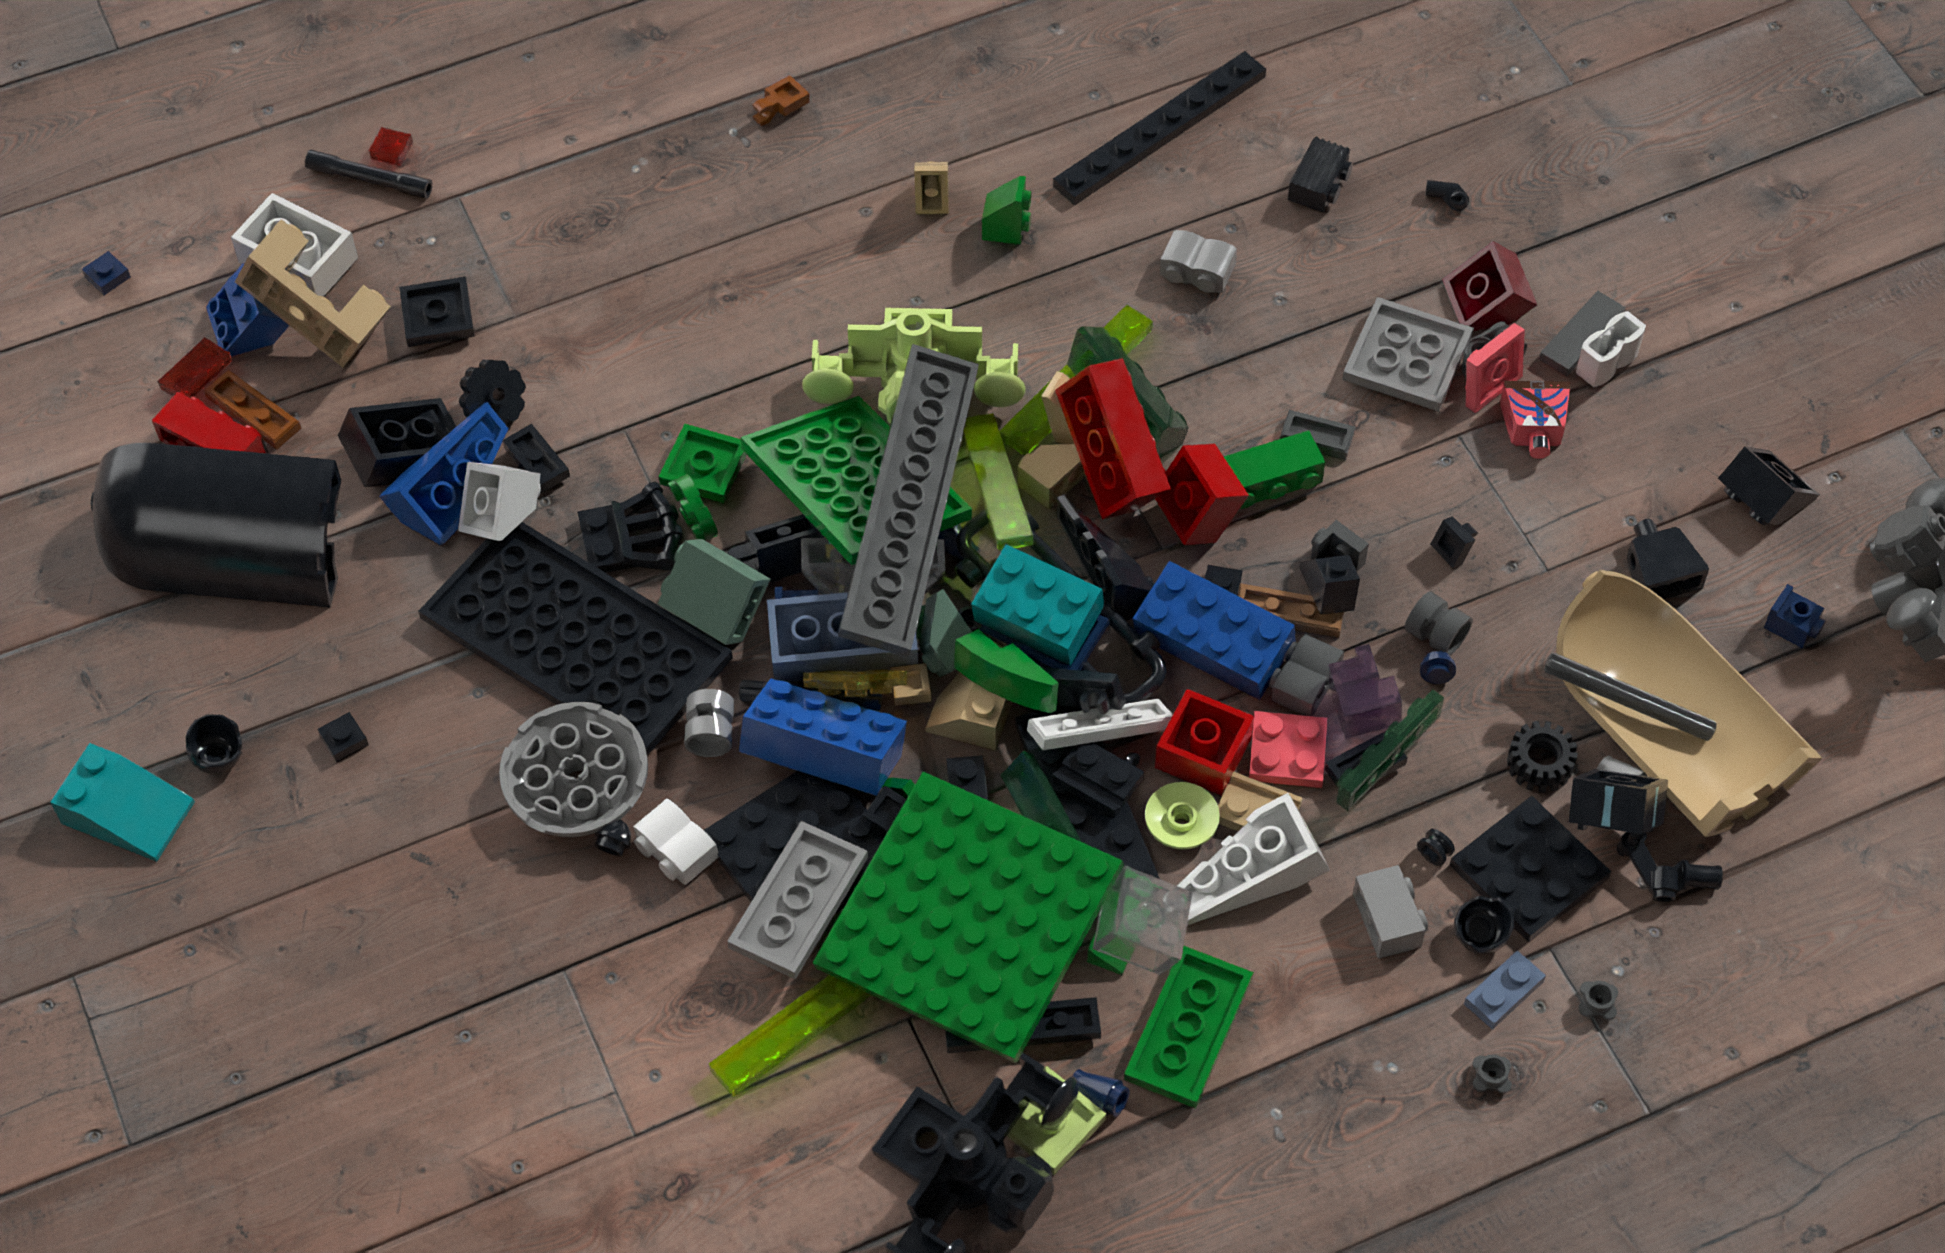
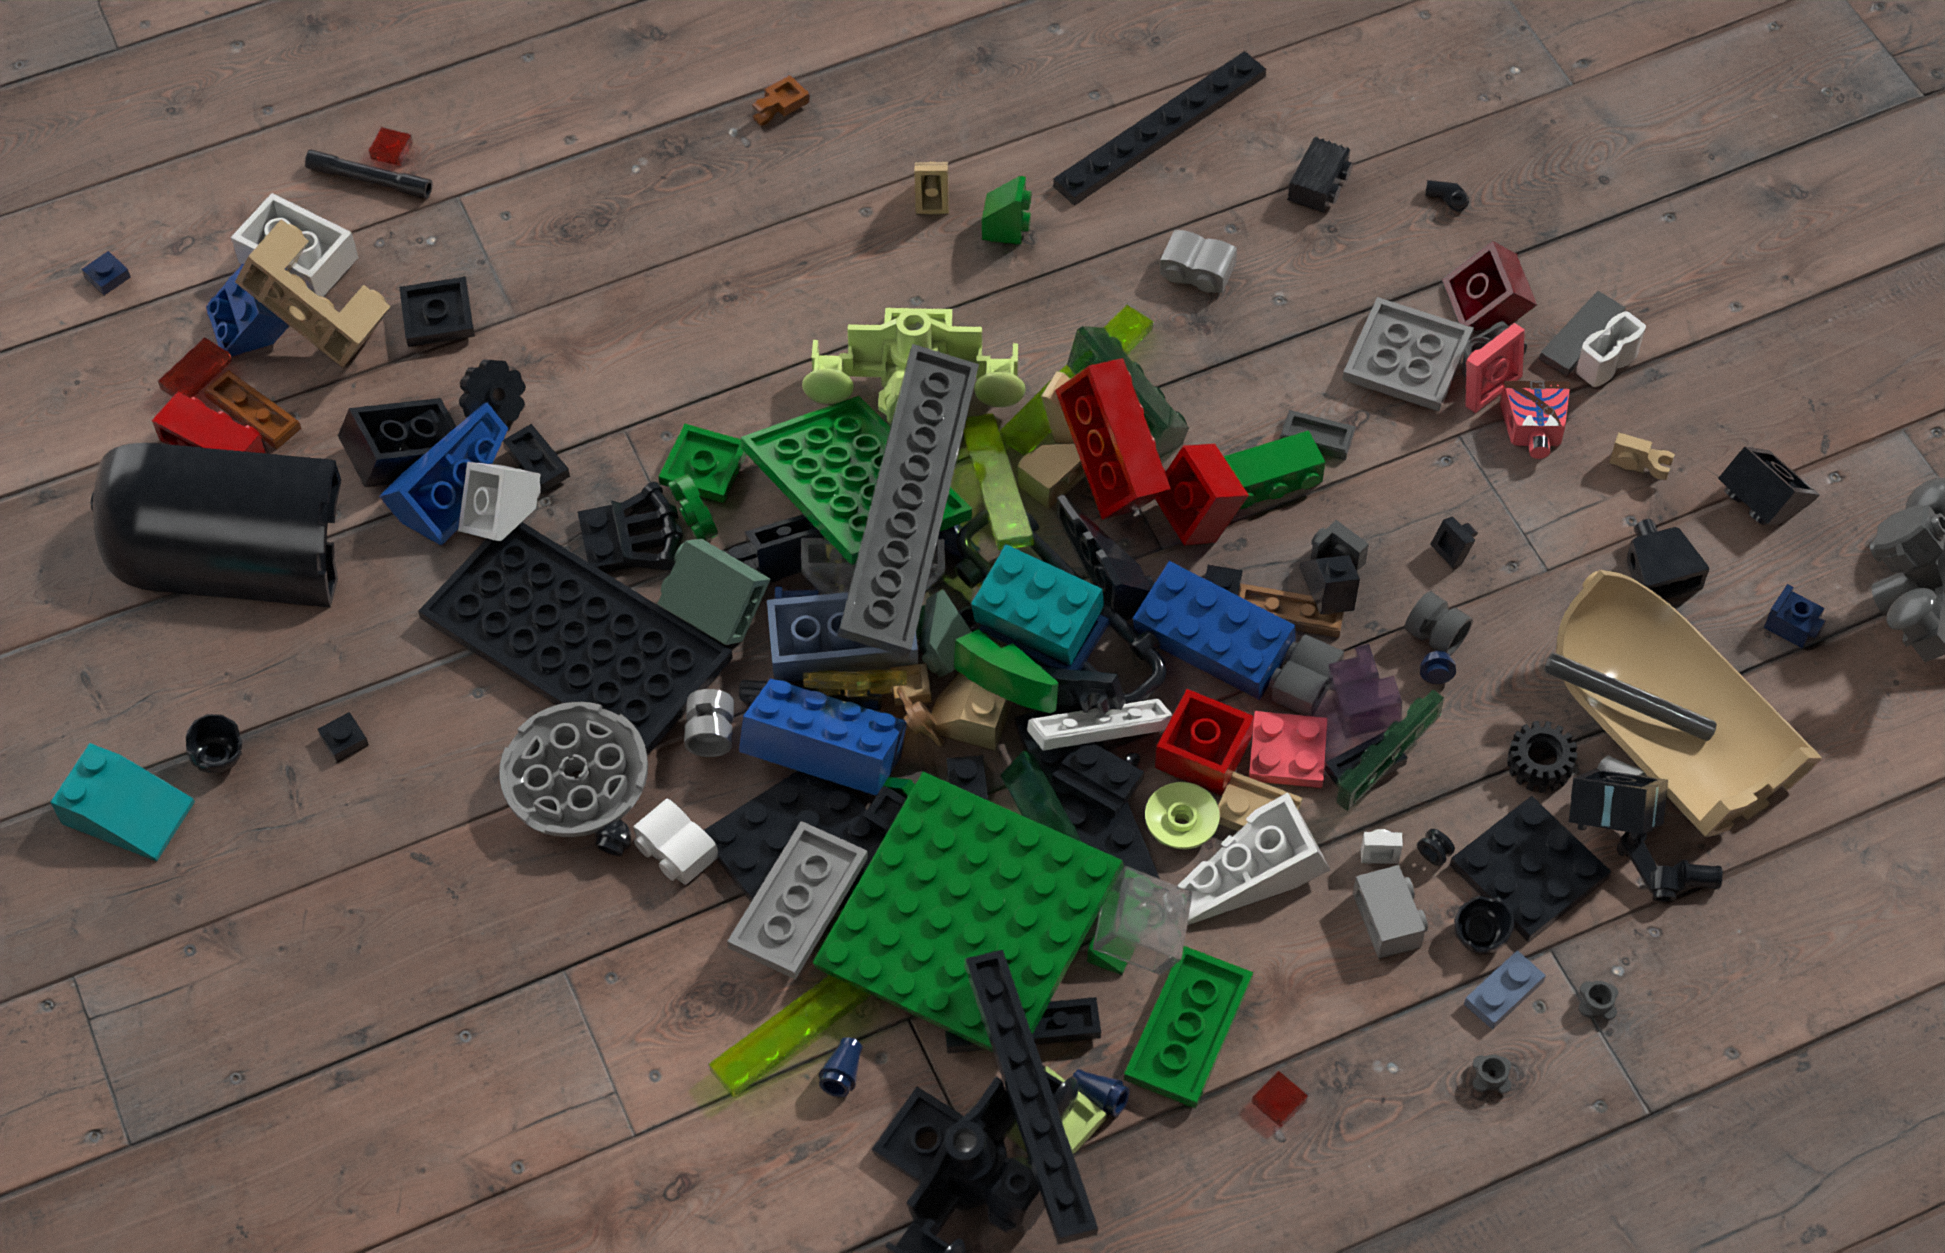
none -> dark blue cone [819,1037,863,1097]
none -> medium nougat plate [897,686,944,747]
none -> black plate [965,950,1099,1245]
none -> clear red plate [1252,1071,1308,1128]
none -> white plate [1361,829,1403,864]
none -> tan plate [1609,432,1674,480]

